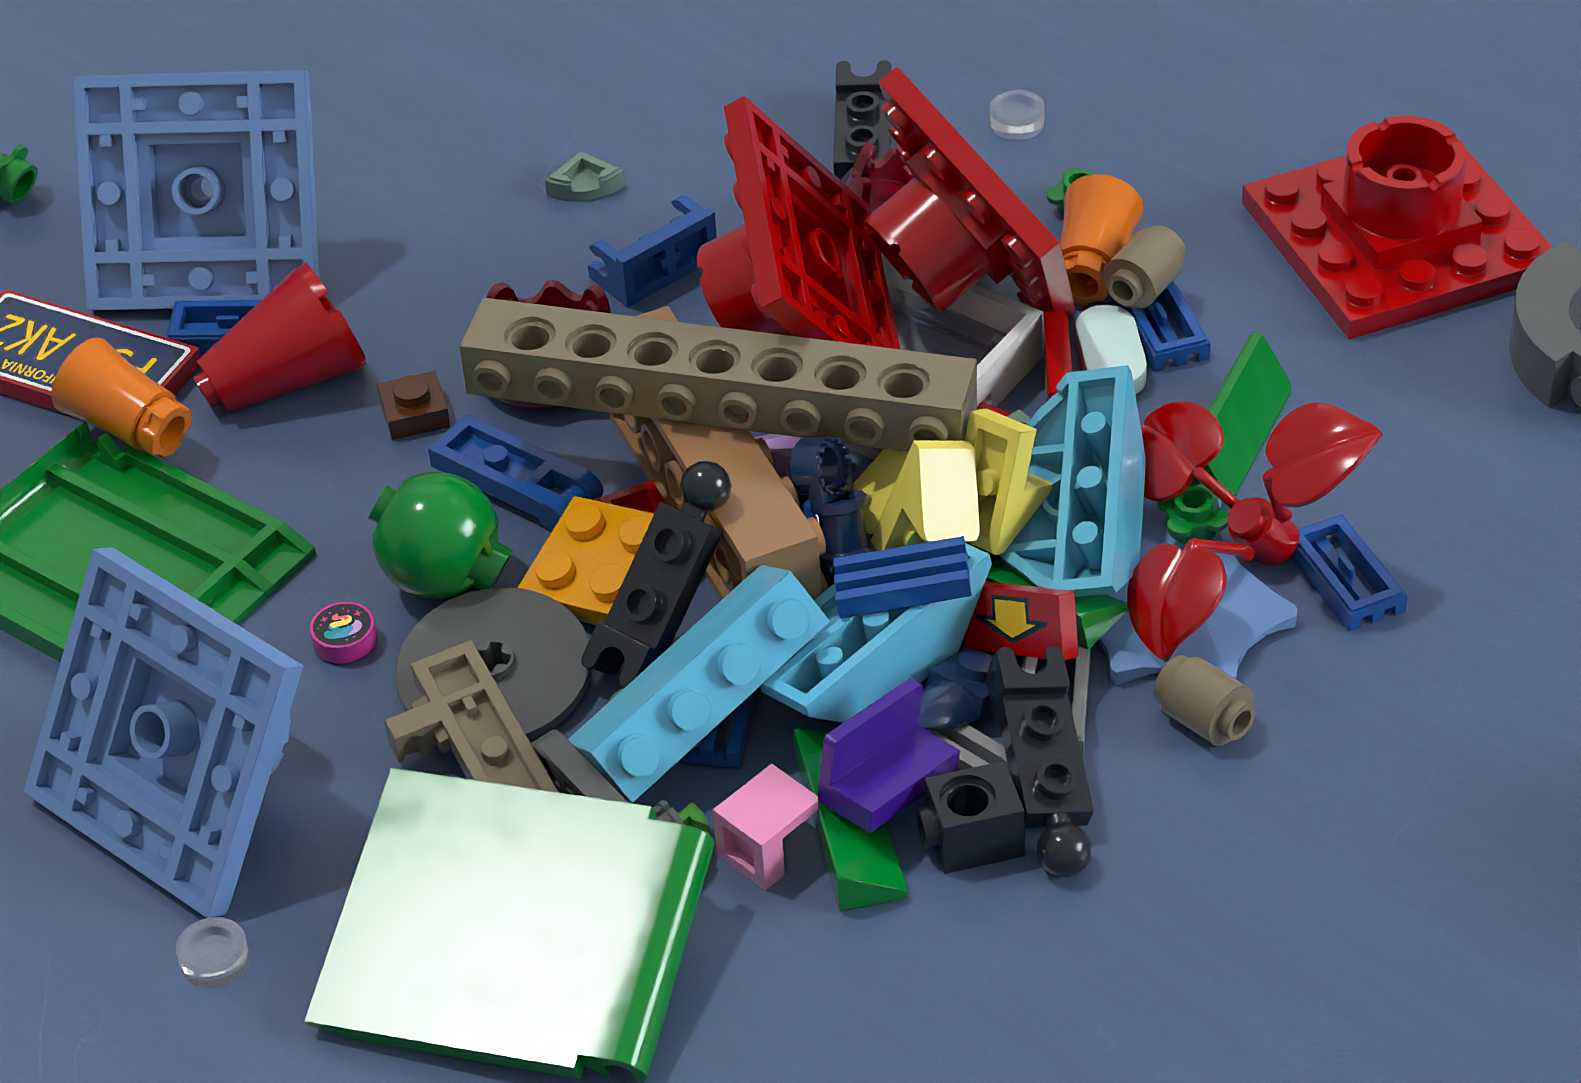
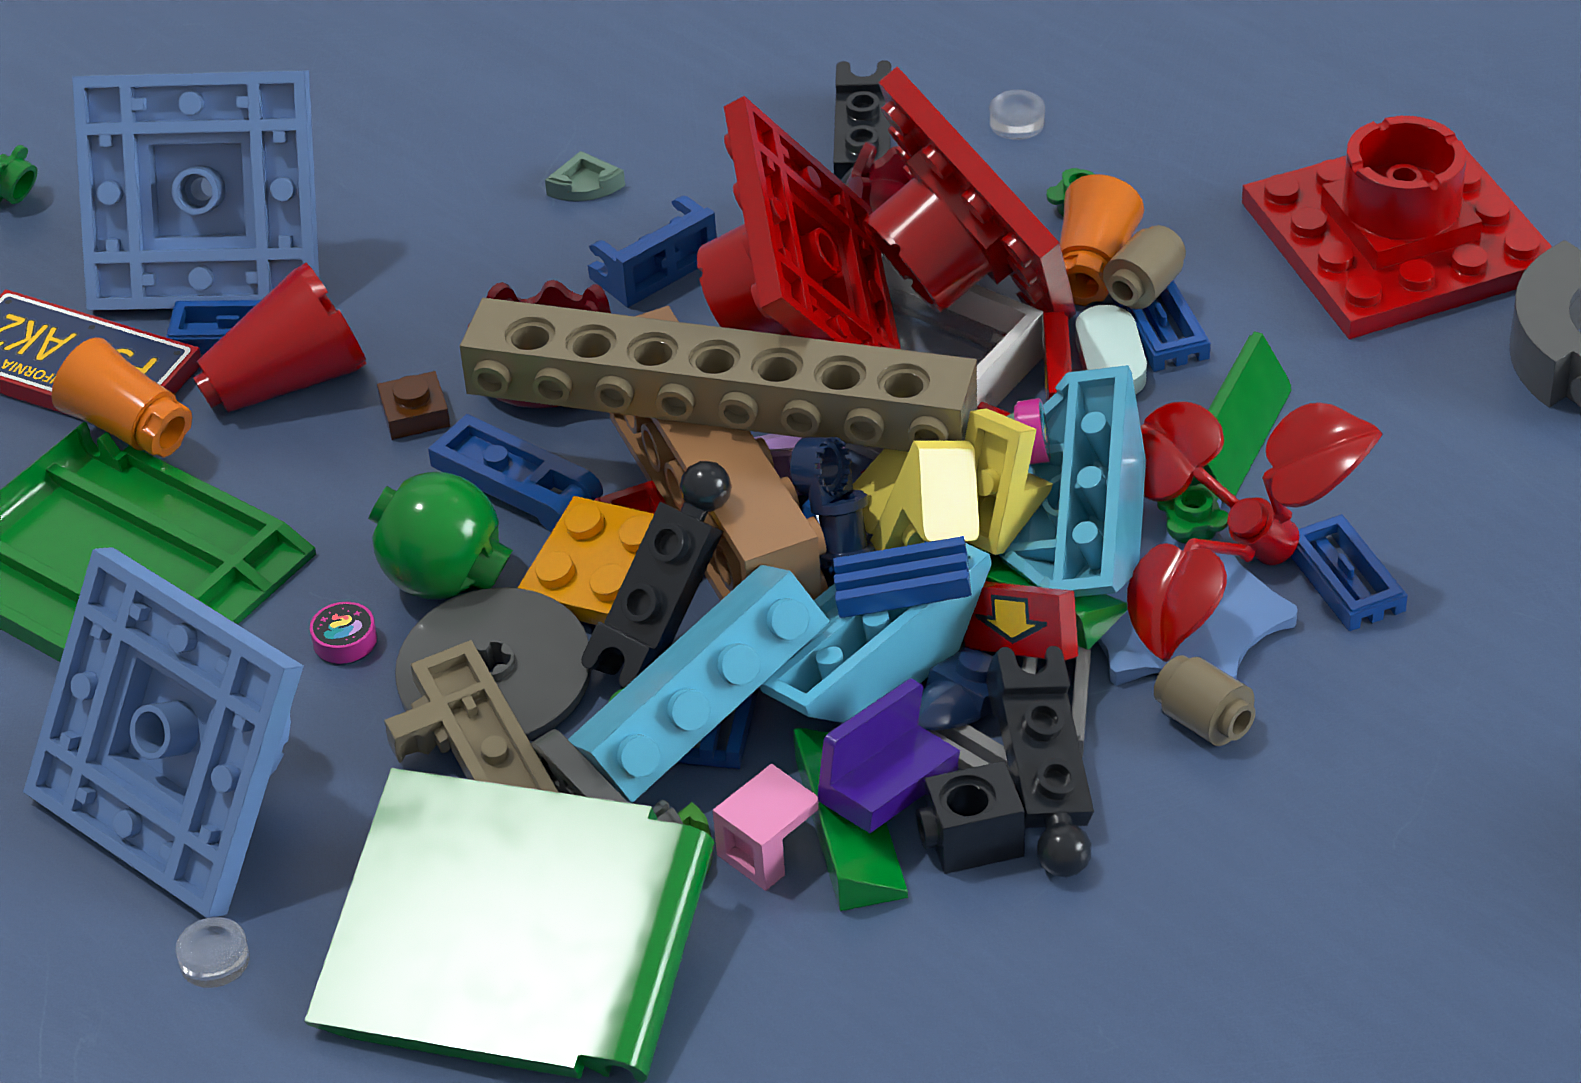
none -> dark pink tile [1014,398,1051,465]

